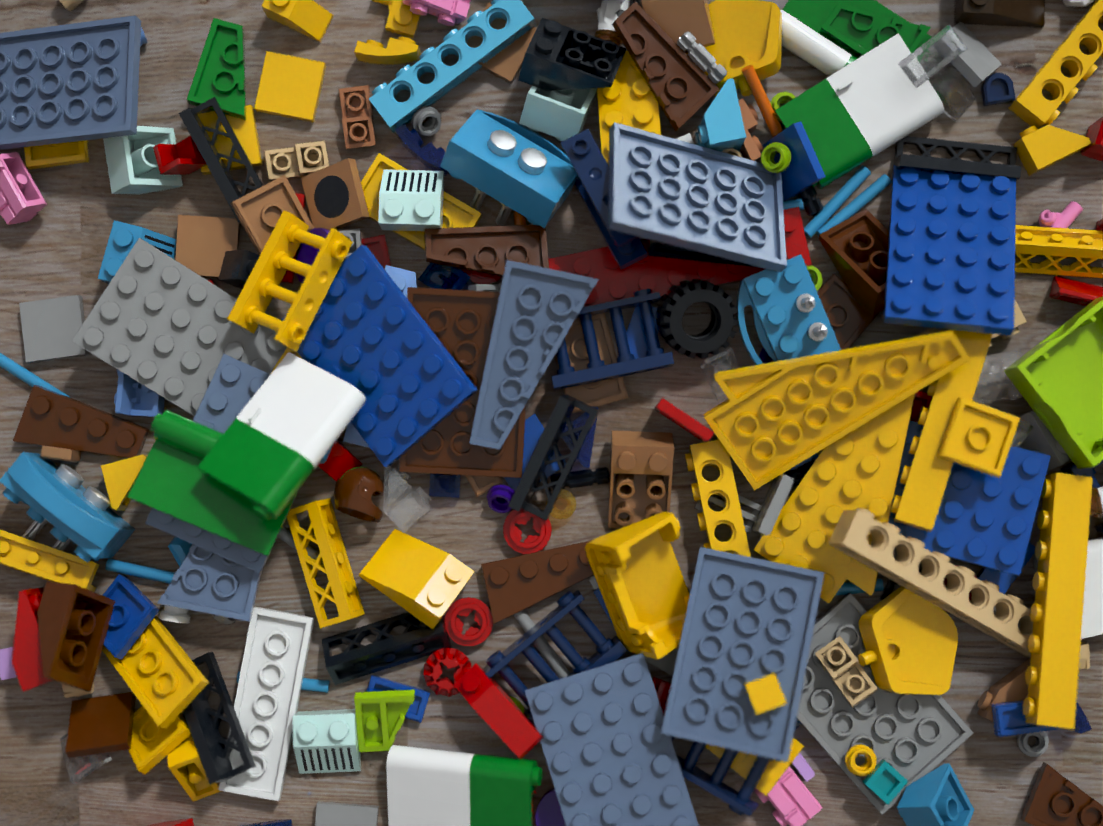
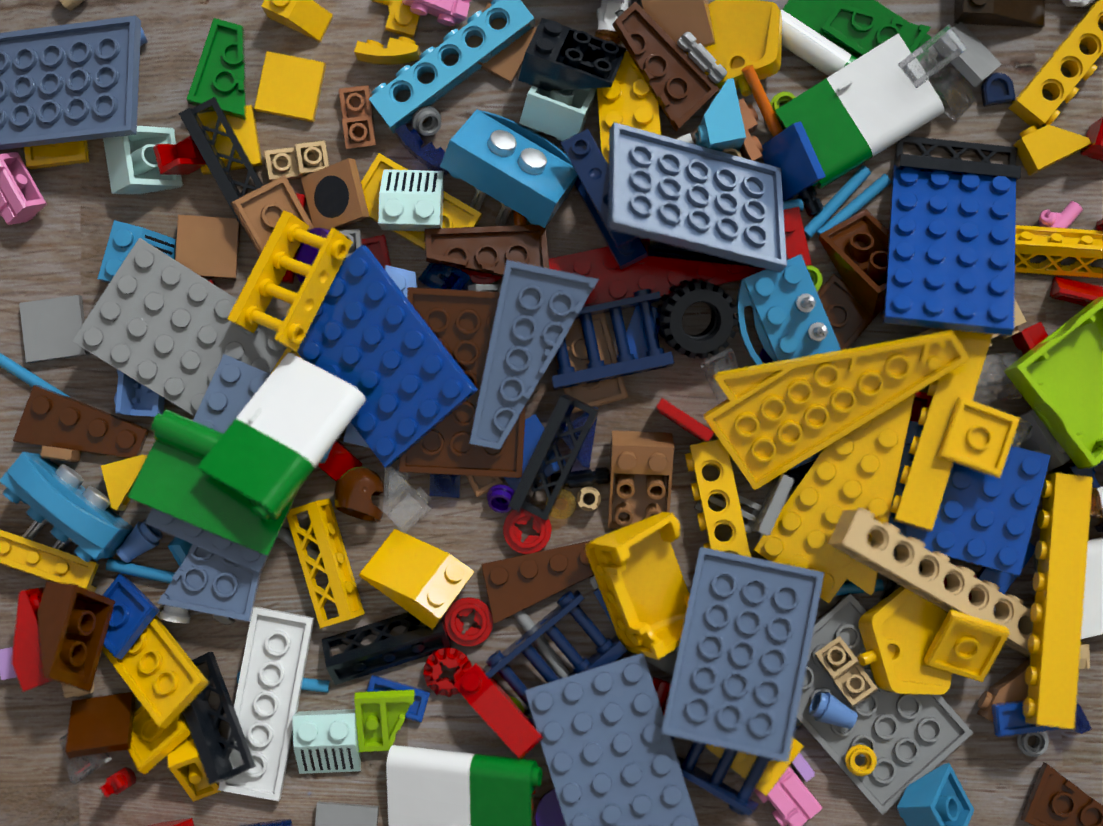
black brick [218,249,260,289] -> none
yellow tile [745,673,787,715] -> none
lime plate [761,142,791,173] -> none
teal plate [862,759,909,805] -> none
none -> red bar [99,767,136,798]
none -> medium blue cone [116,519,162,563]
none -> tan hose [576,487,601,511]
none -> medium blue cone [809,692,858,730]
none -> yellow tile [924,609,1010,683]
none -> red panel [1011,322,1048,357]

